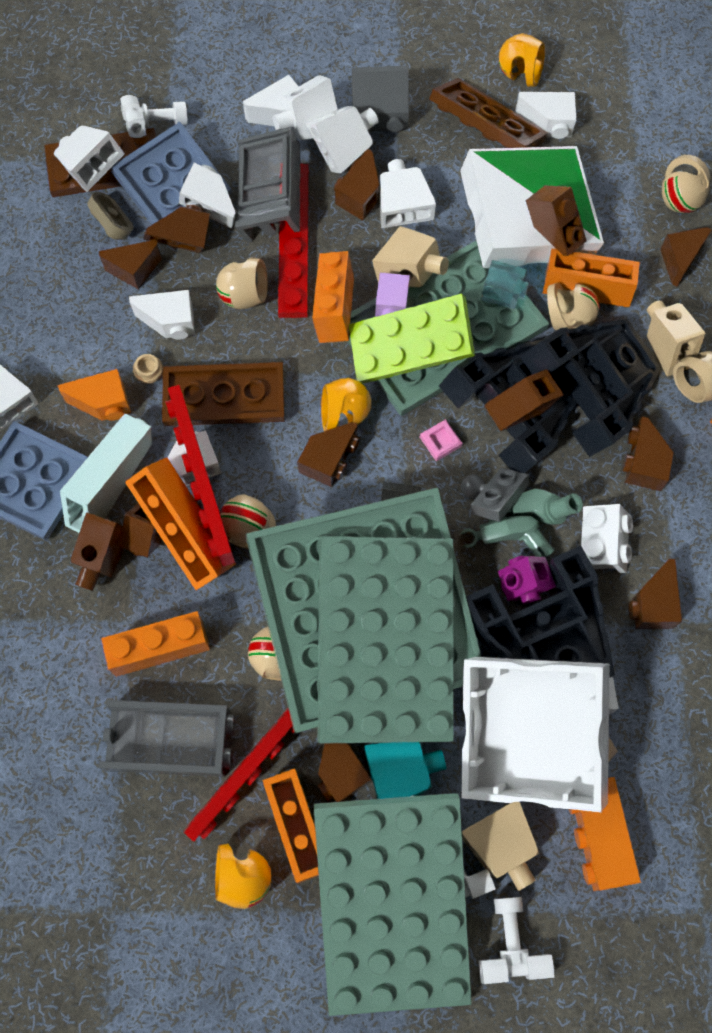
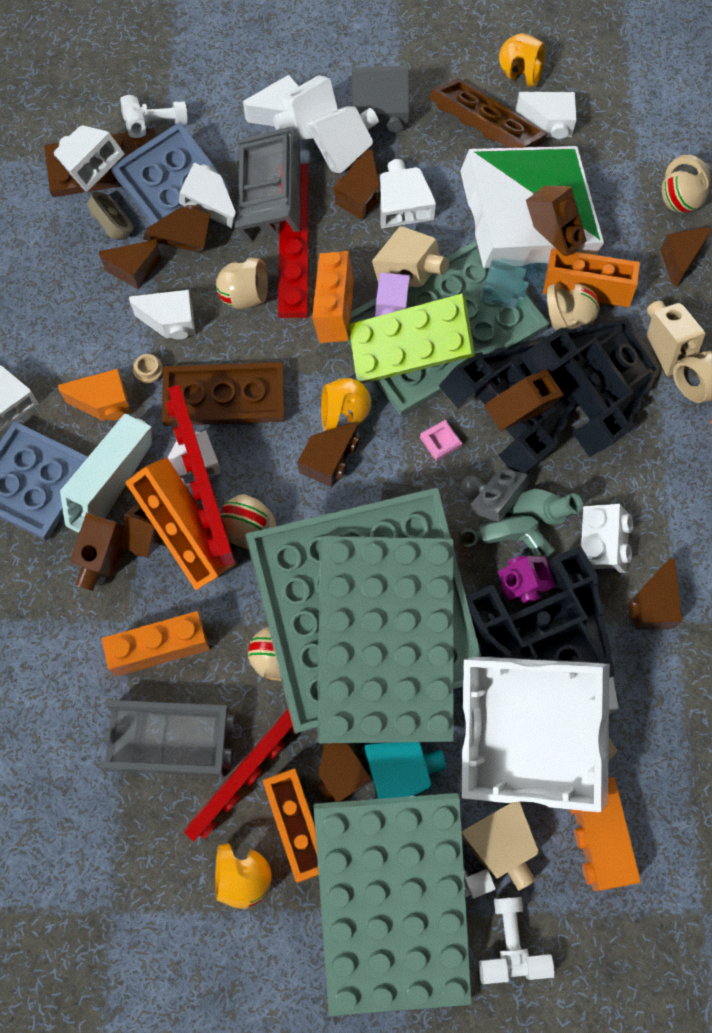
reddish brown slope [622,417,674,491] -> none

